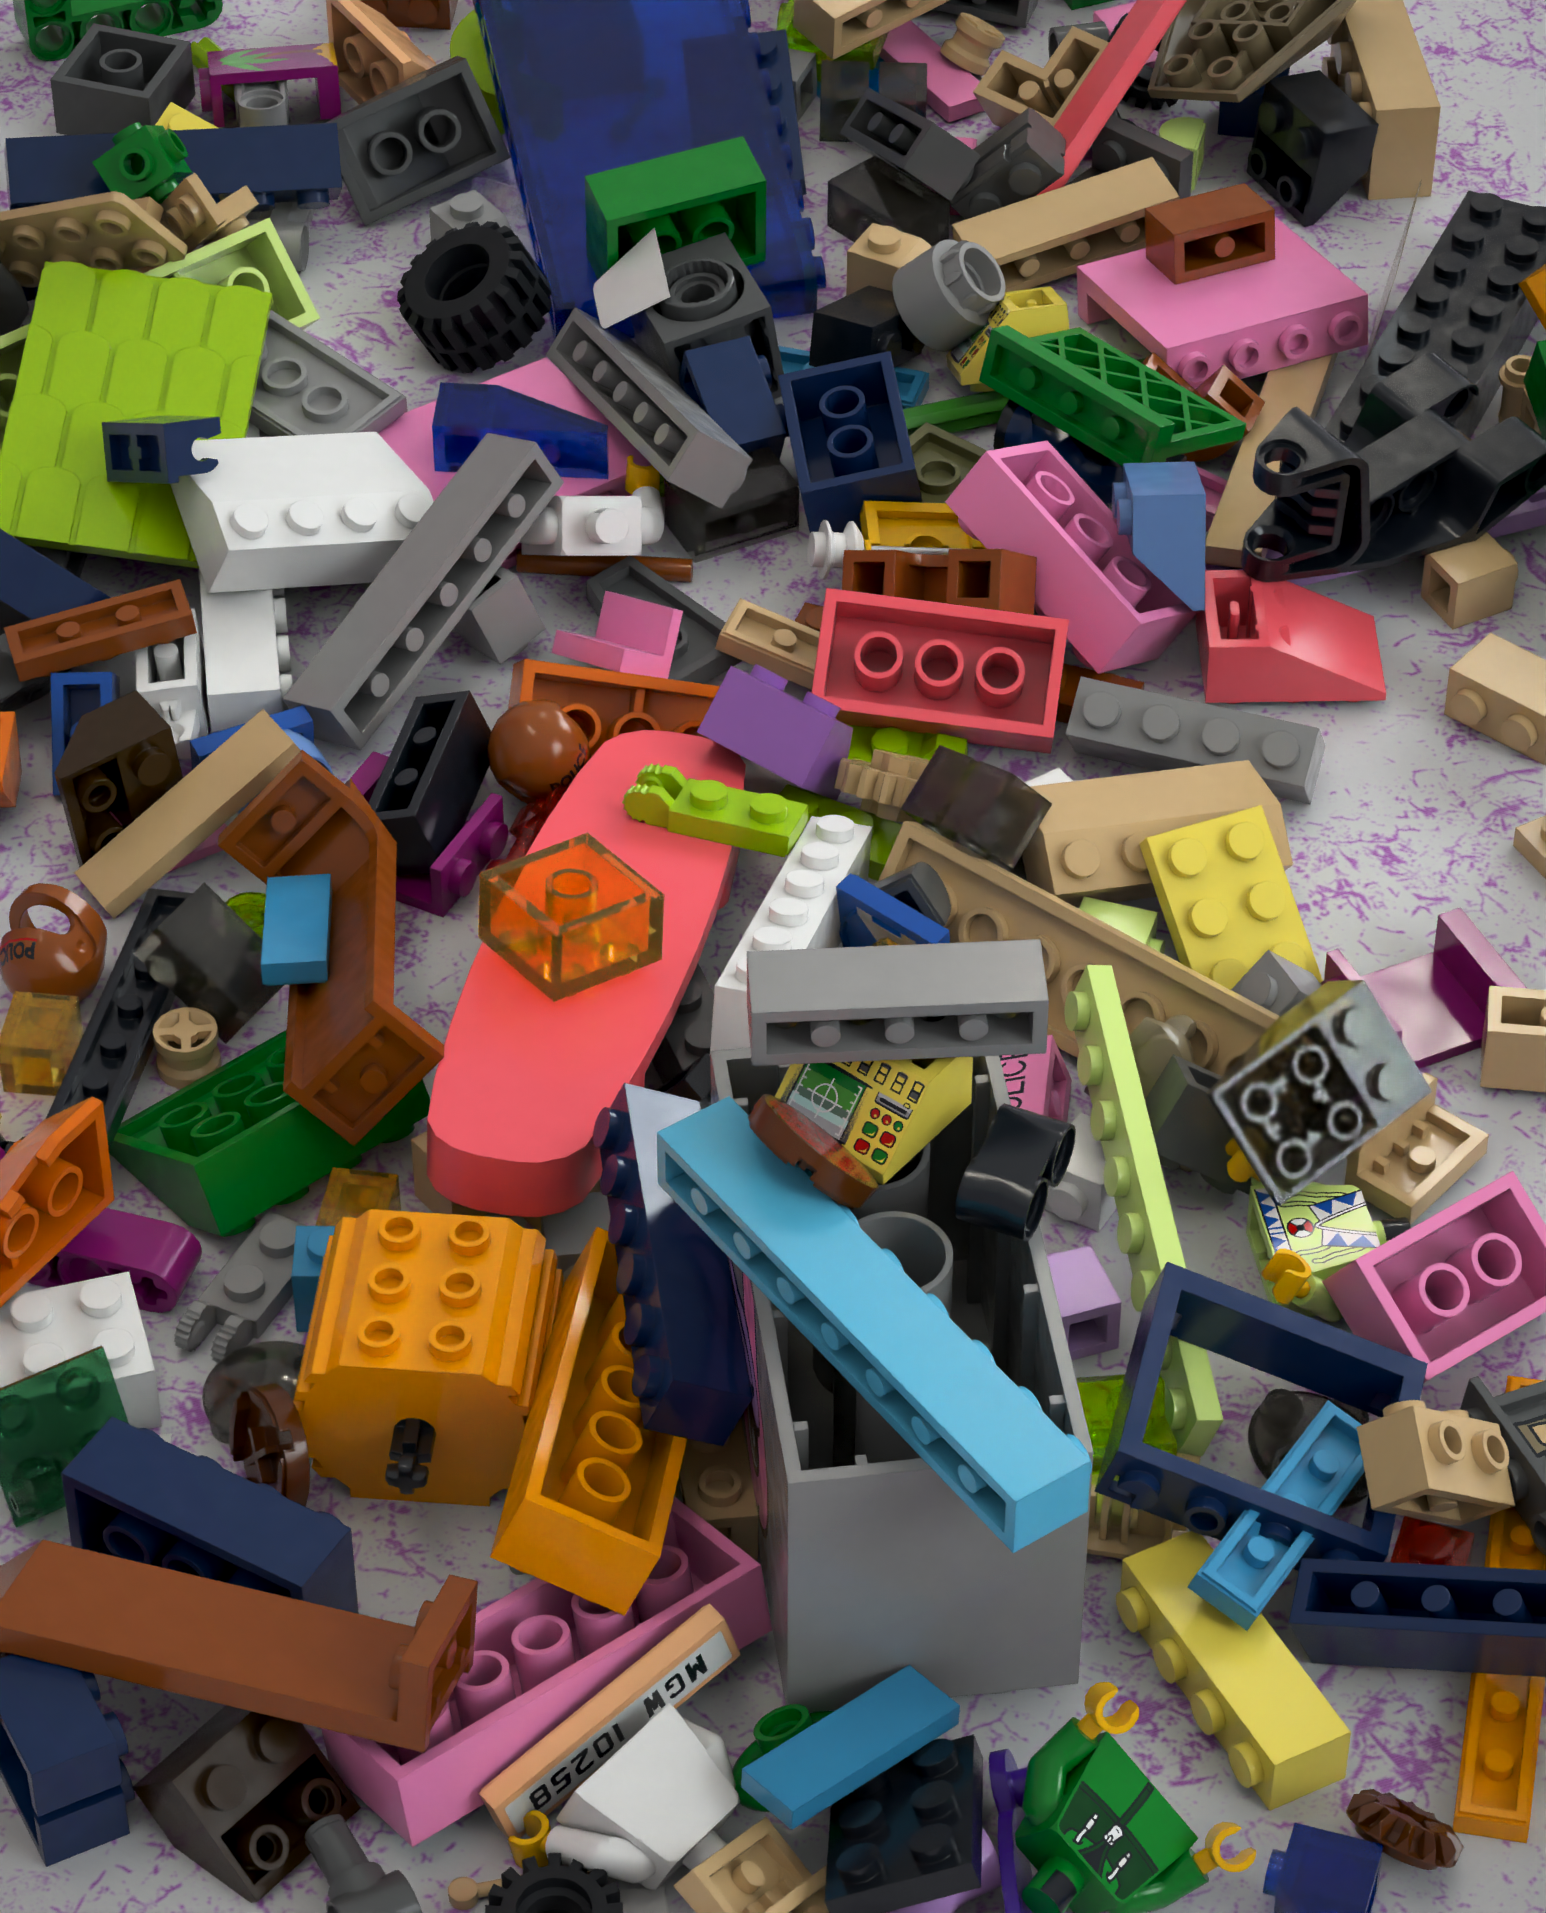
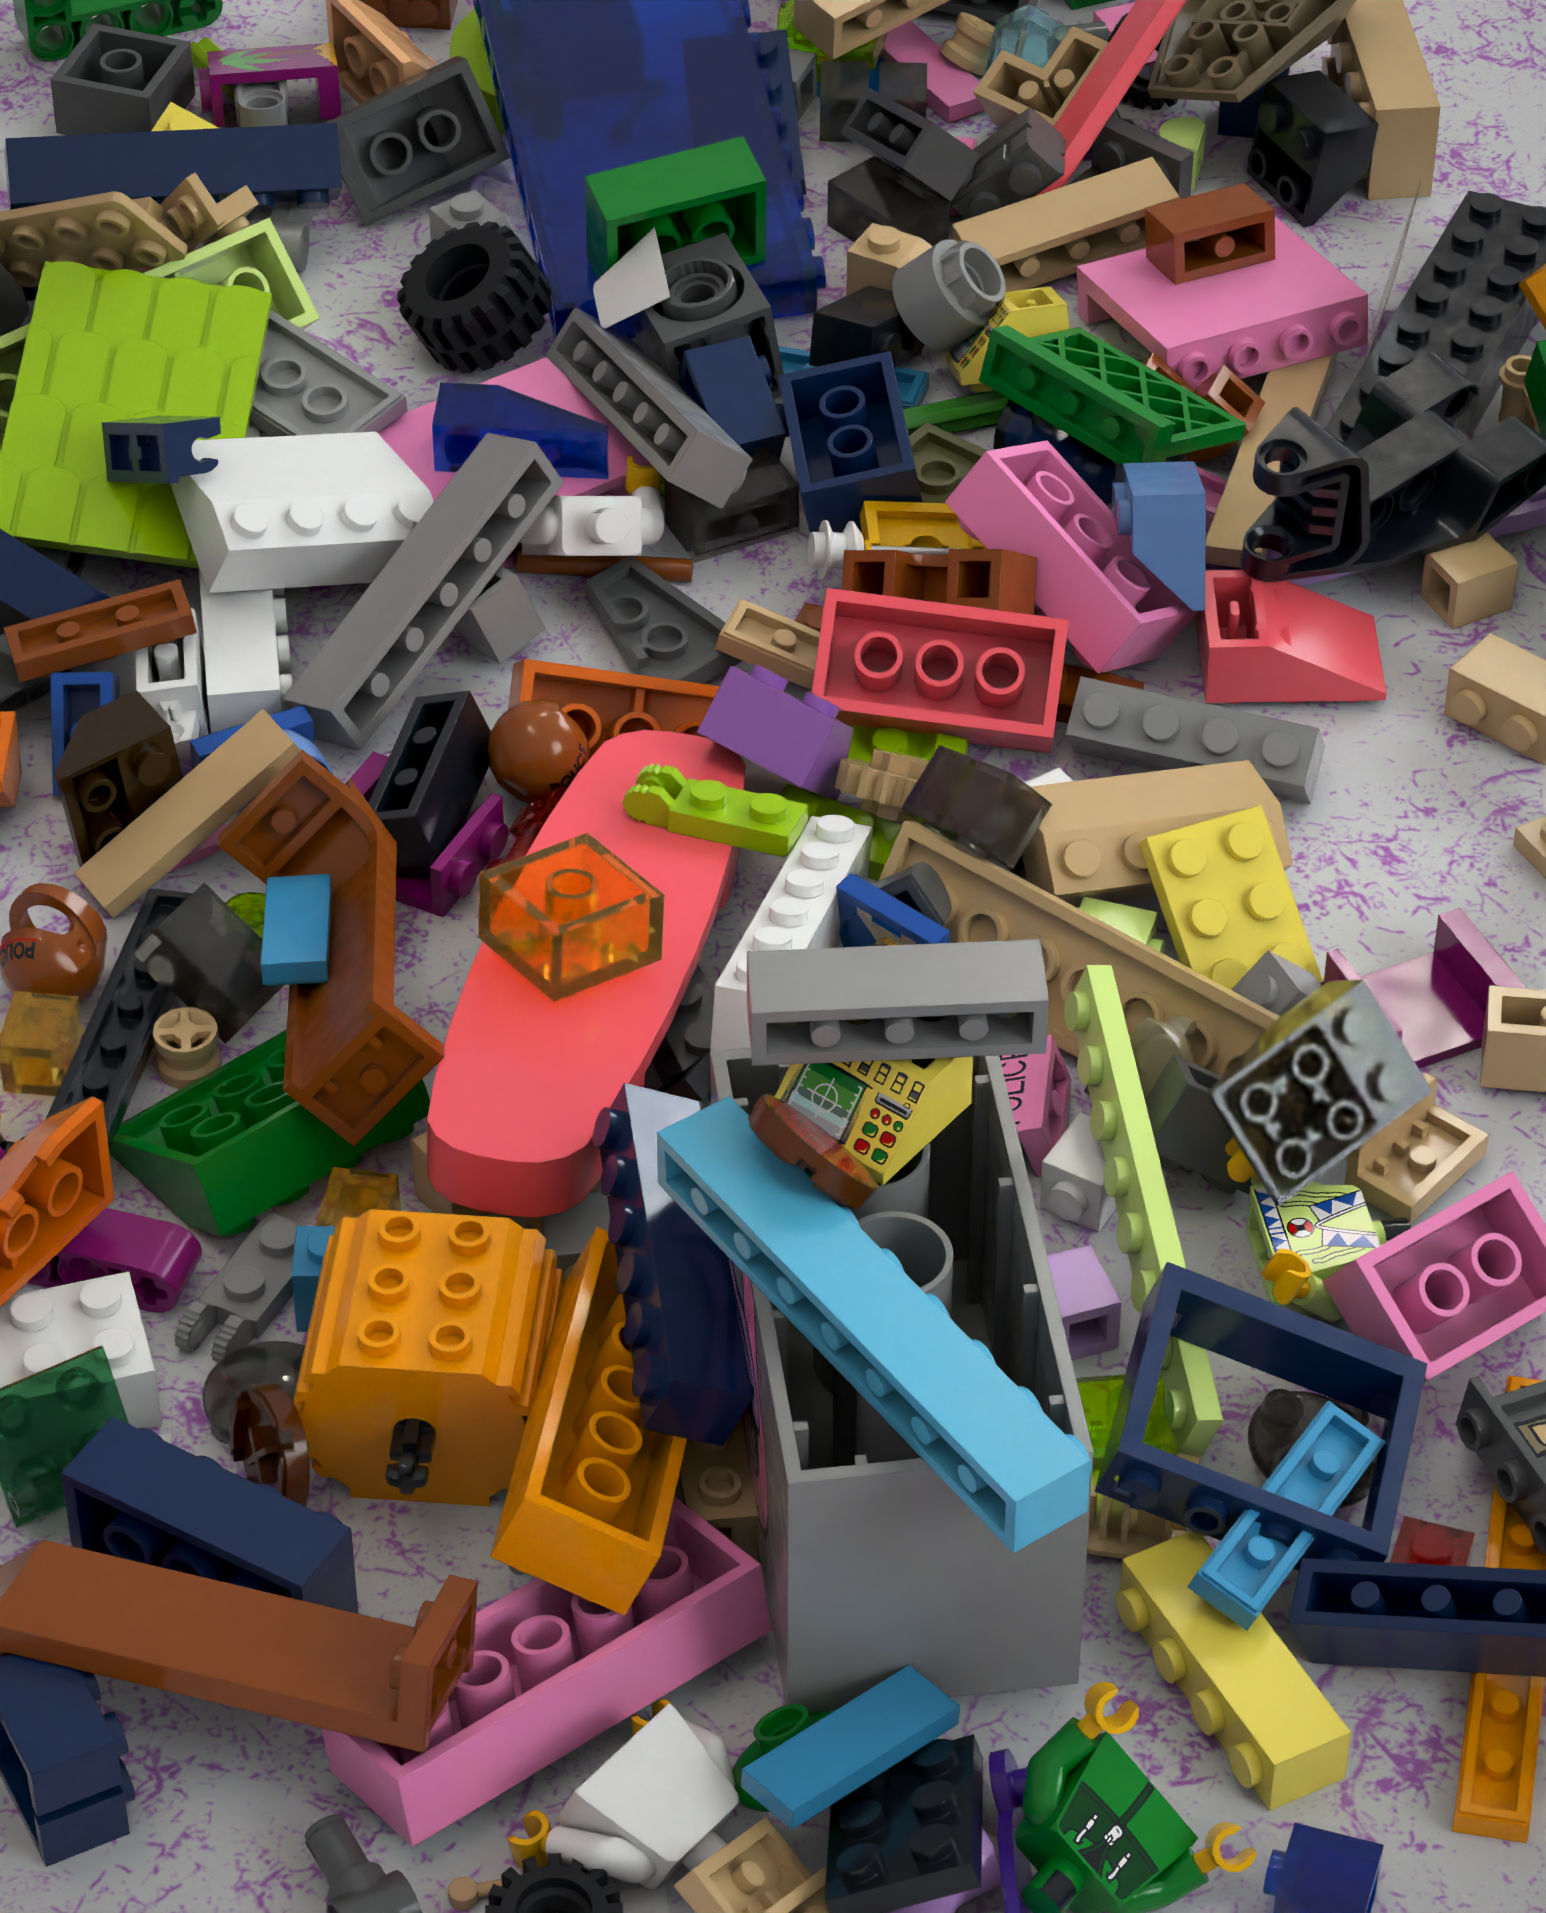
green brick [92,122,192,204] -> none
dark brown slope [132,1705,361,1903] -> none
tile [479,1603,741,1838] -> none
bright pink panel [552,591,683,679] -> none
black beam [955,1103,1076,1241] -> none
reddish brown gear [1346,1789,1464,1870] -> none
tan brick [1356,1400,1515,1526] -> none
none -> clear light blue brick [984,4,1069,74]

